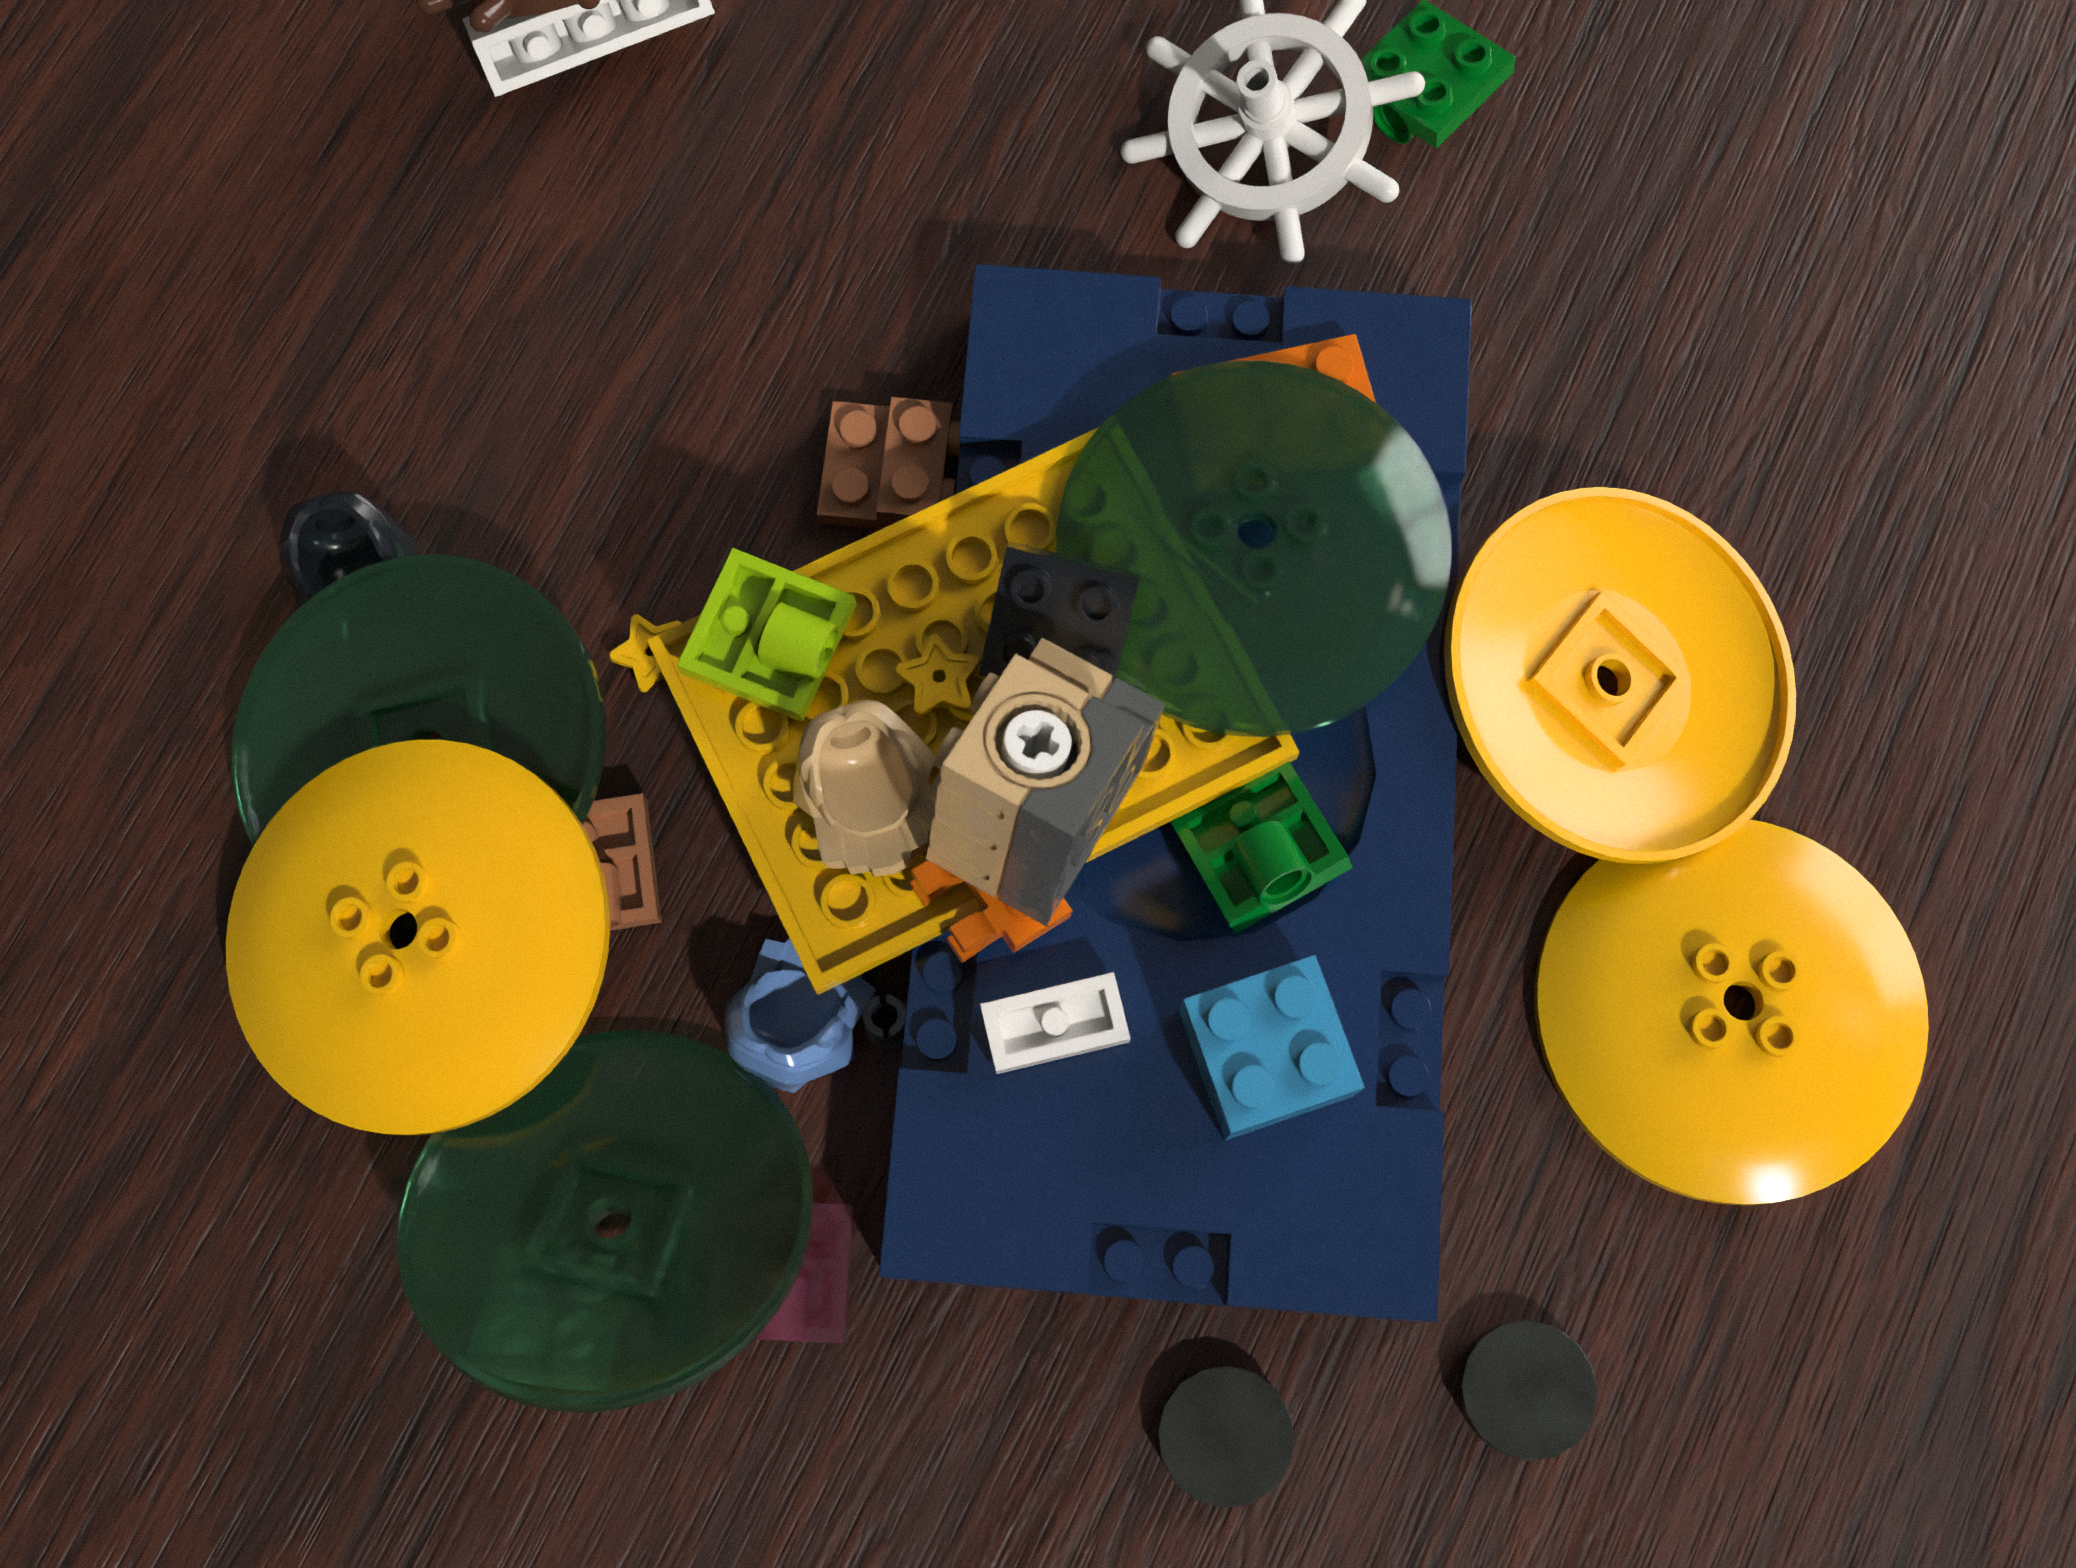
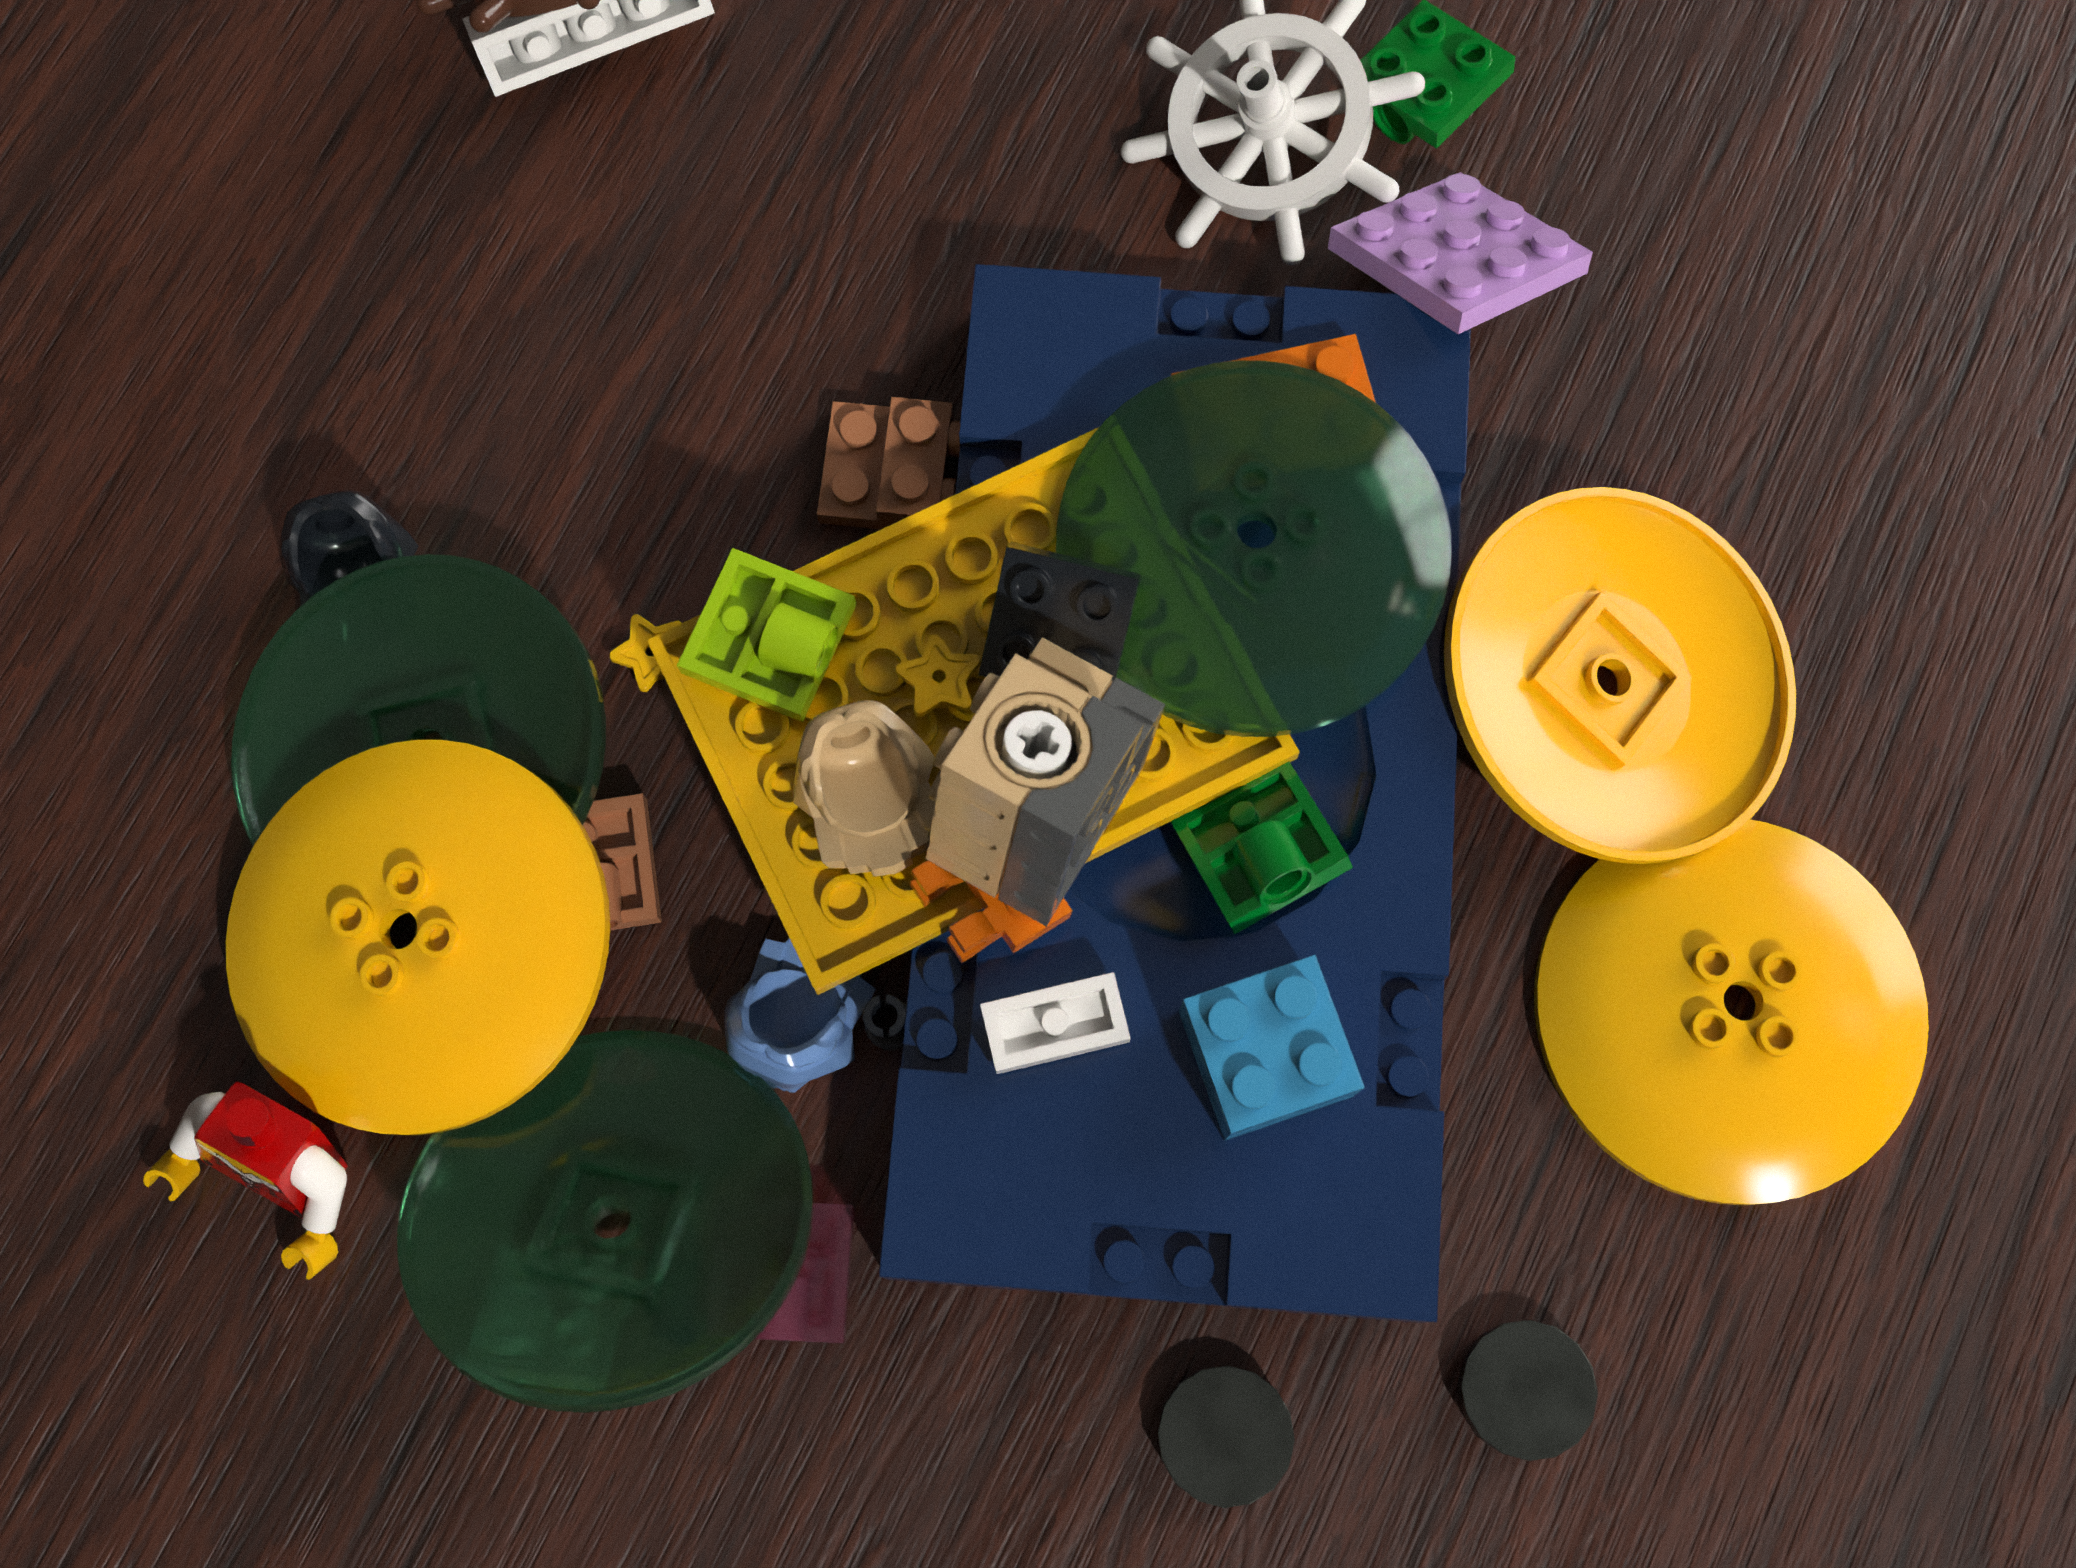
none -> torso [143,1081,348,1280]
none -> lavender plate [1328,172,1593,334]

